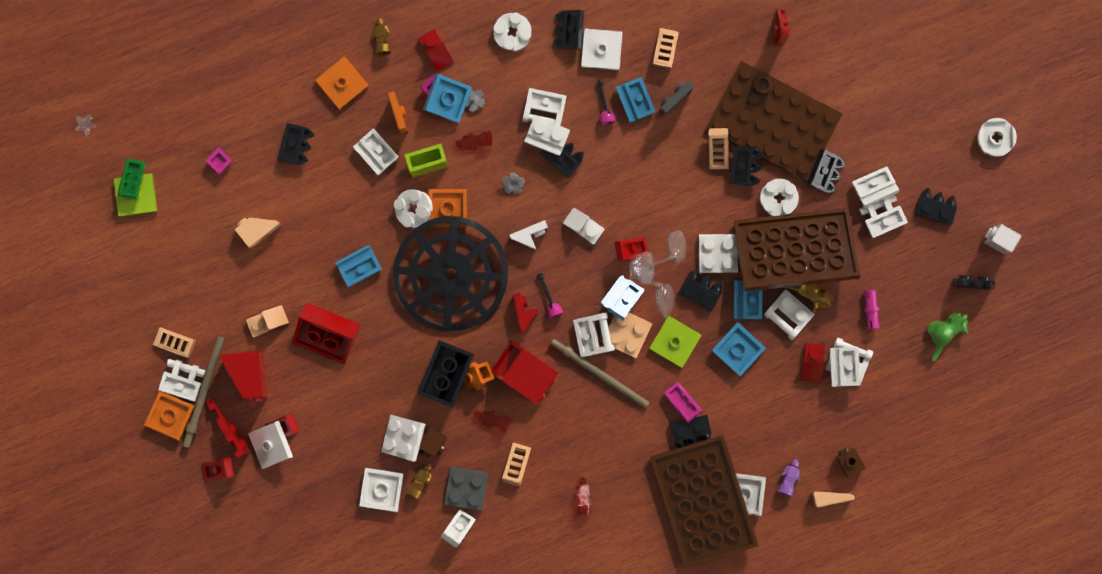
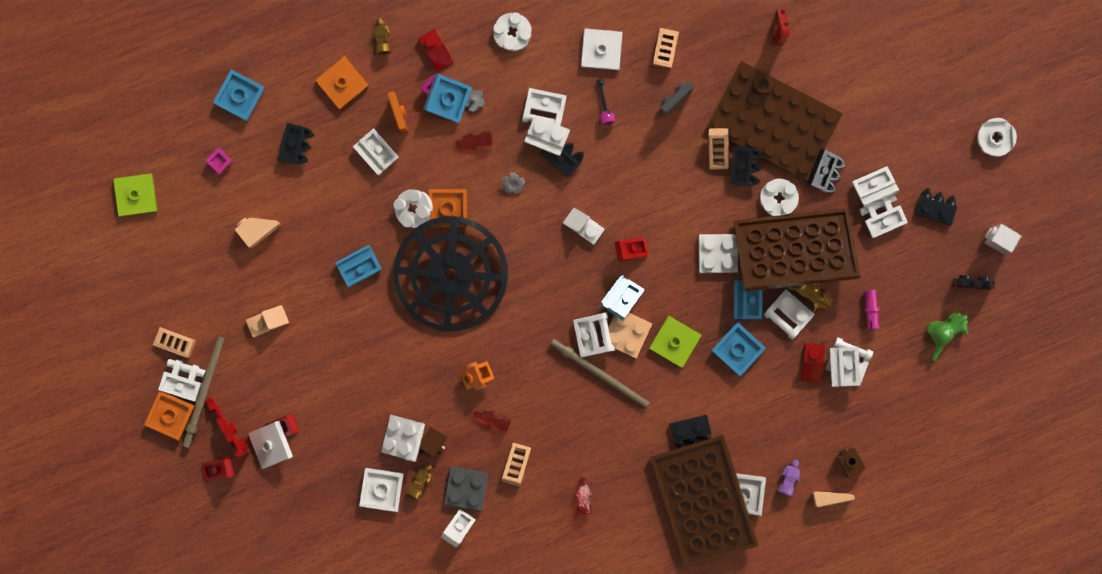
clear plant [74,114,97,137] -> none
green plate [118,158,146,200] -> none
red slope [220,351,268,402] -> none
red slope [292,302,360,364] -> none
lime brick [405,143,449,178] -> none
black slope [417,340,475,408] -> none
red slope [491,340,558,404] -> none
white slope [510,220,548,250] -> none
red slope [513,292,540,332] -> none
hinge [537,273,563,319] -> none
black plate [553,10,584,49] -> none
dark azure plate [616,77,656,123] -> none
clear plant [629,230,687,318] -> none
dark pink plate [663,381,703,423] -> none
black plate [678,269,722,312] -> none
none -> dark azure plate [213,69,265,121]

